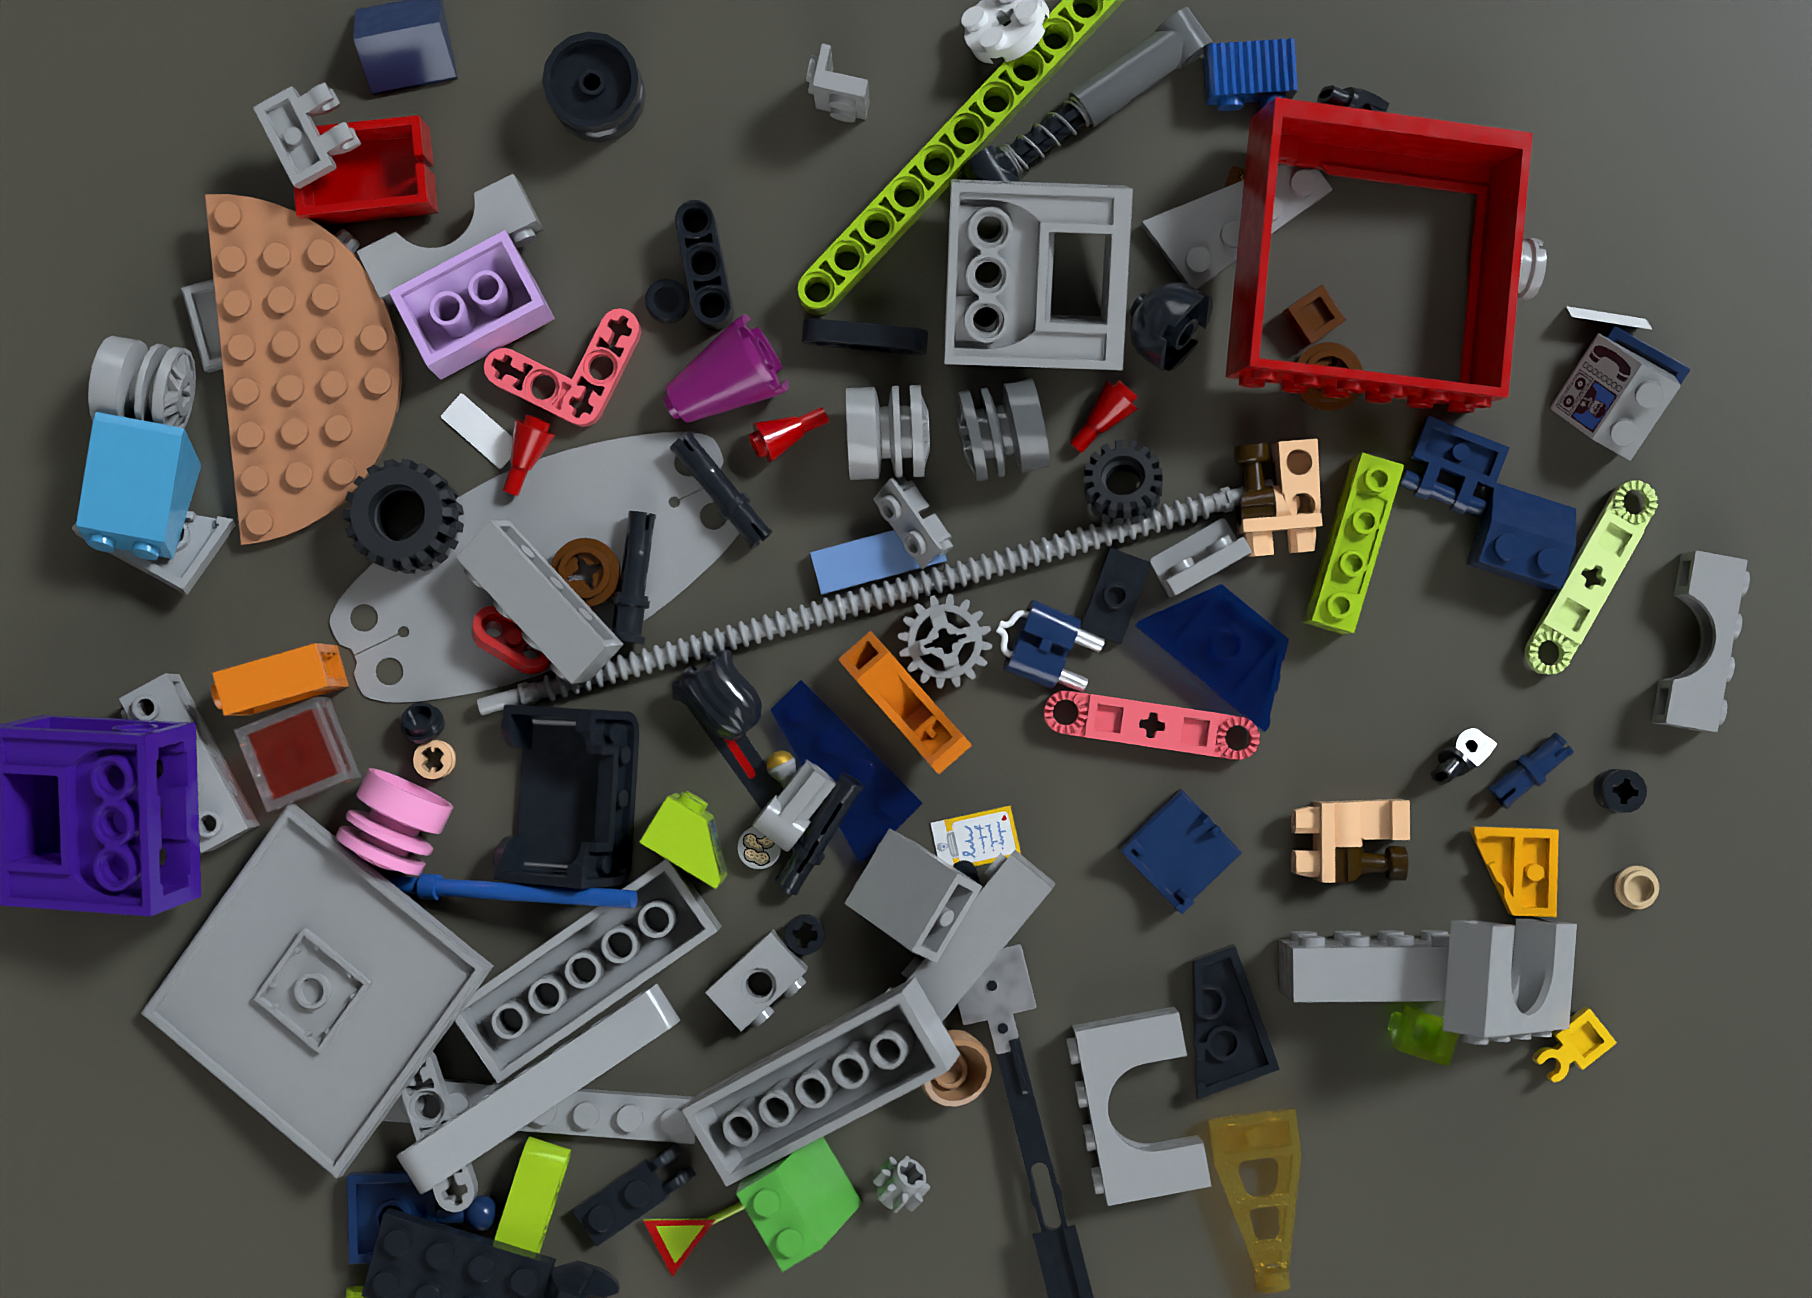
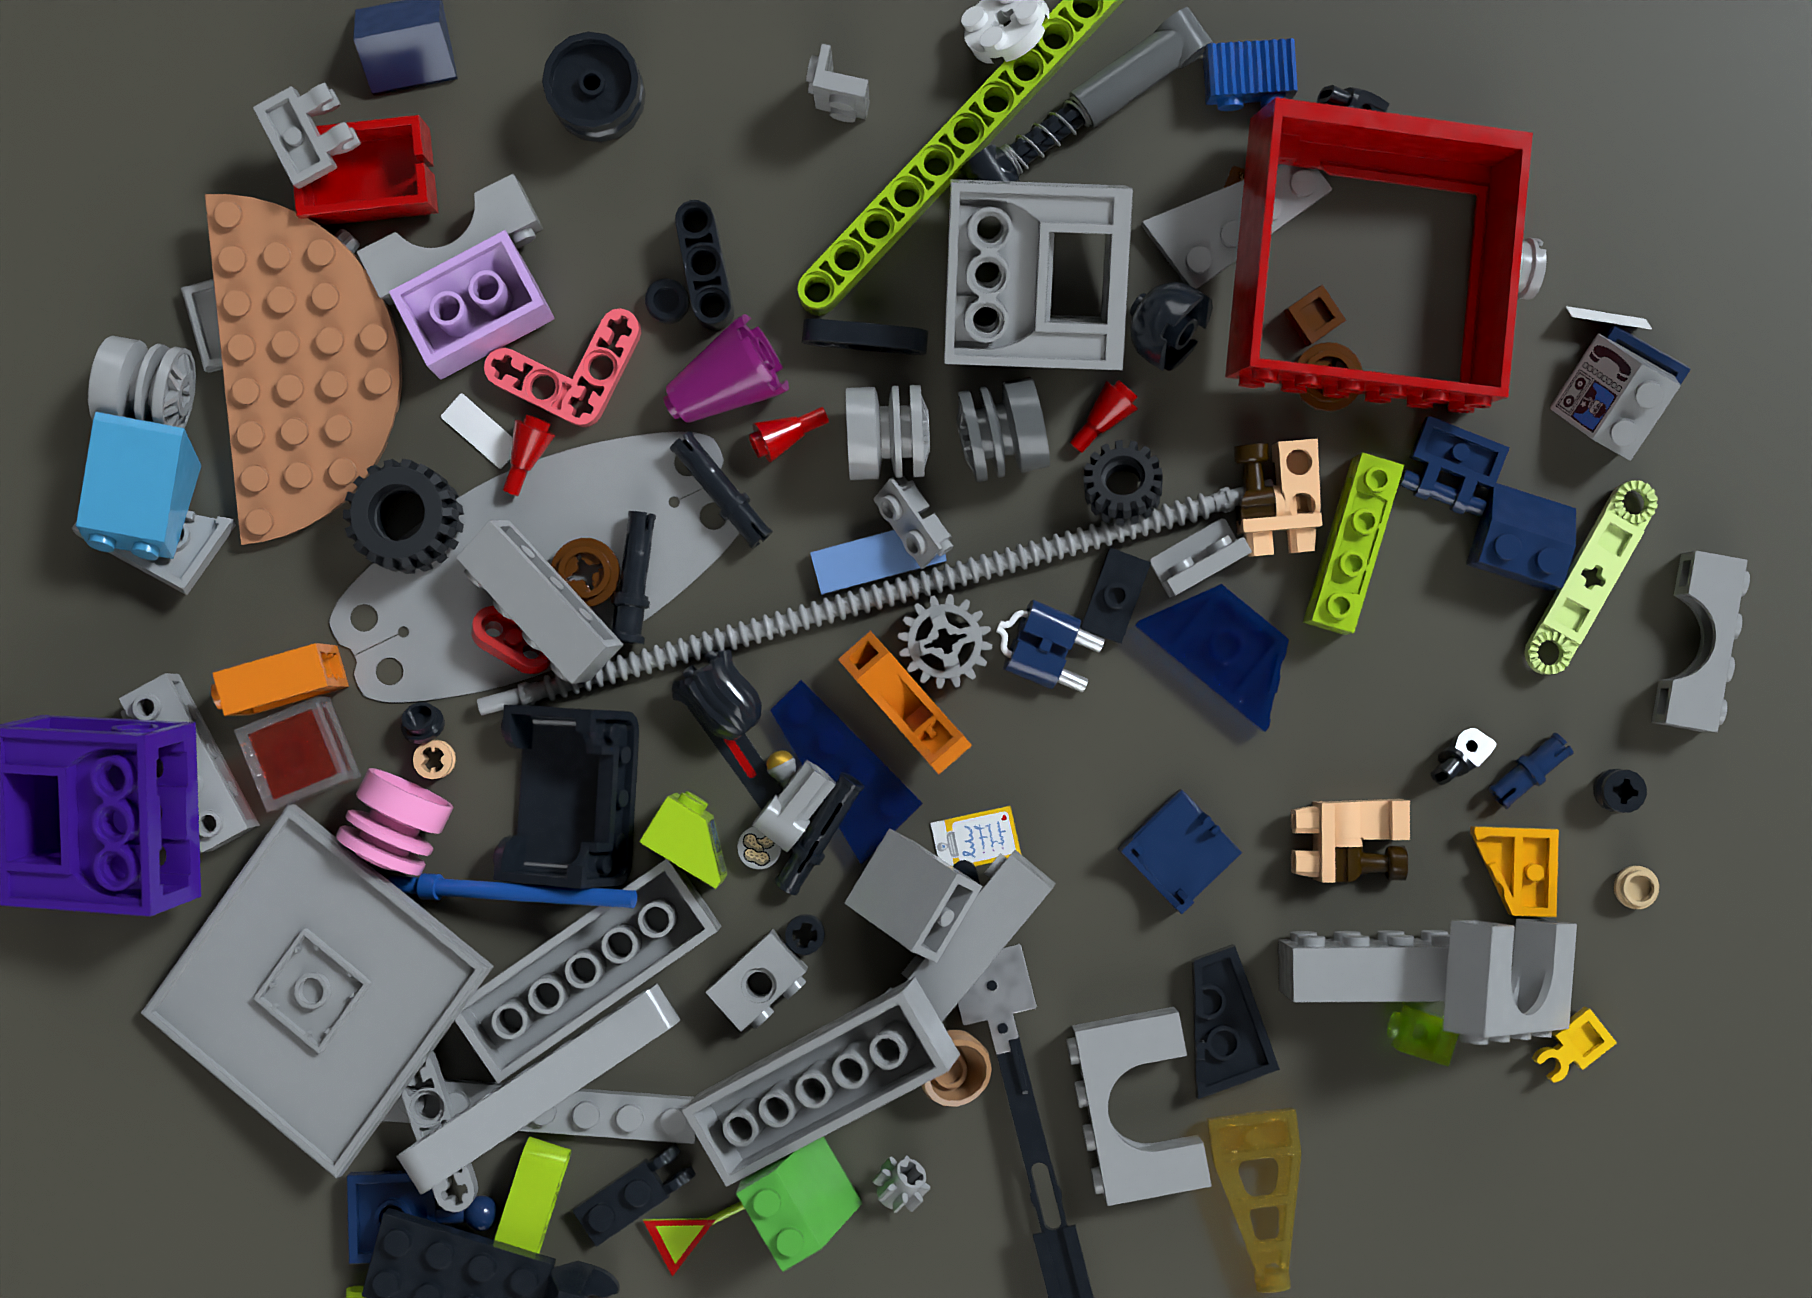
coral piece [1043,691,1260,760] -> none

